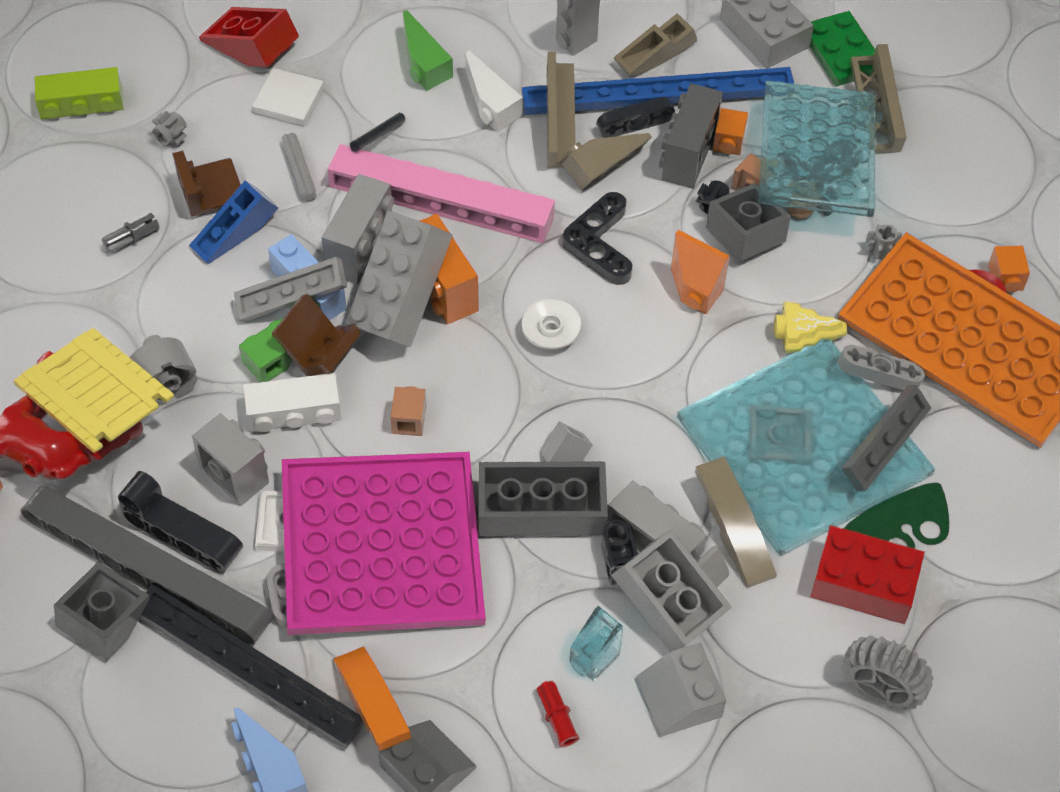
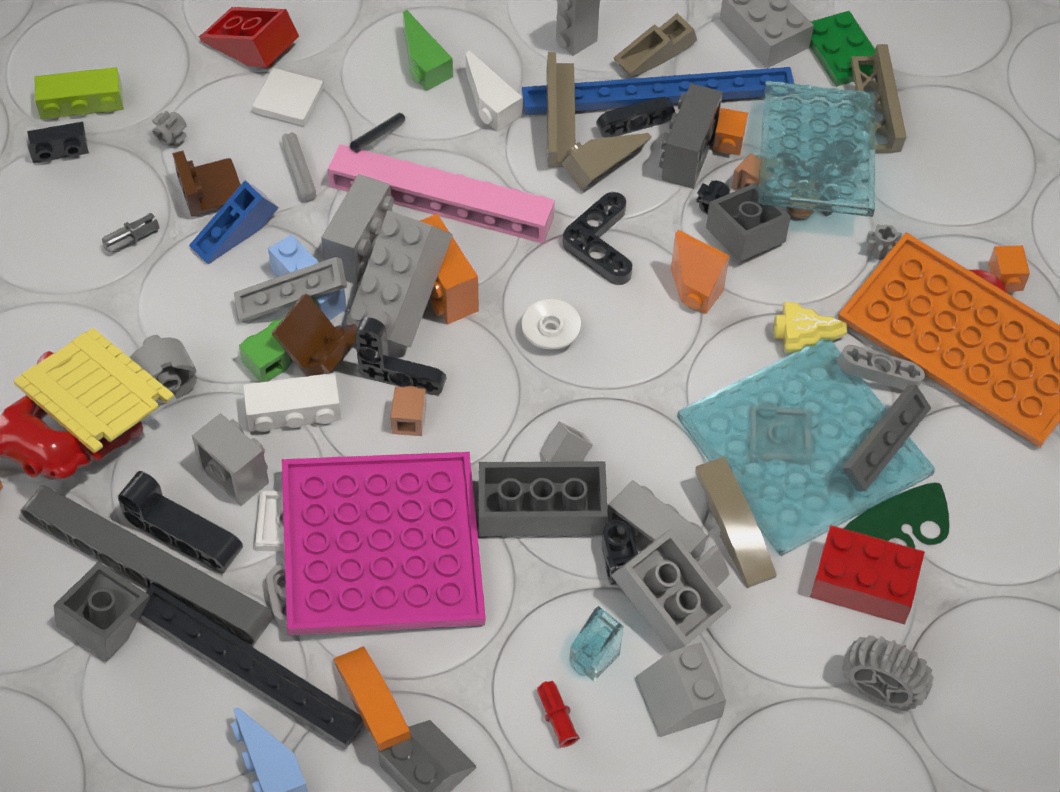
none -> black bracket [27,121,89,163]
none -> black beam [355,317,447,395]

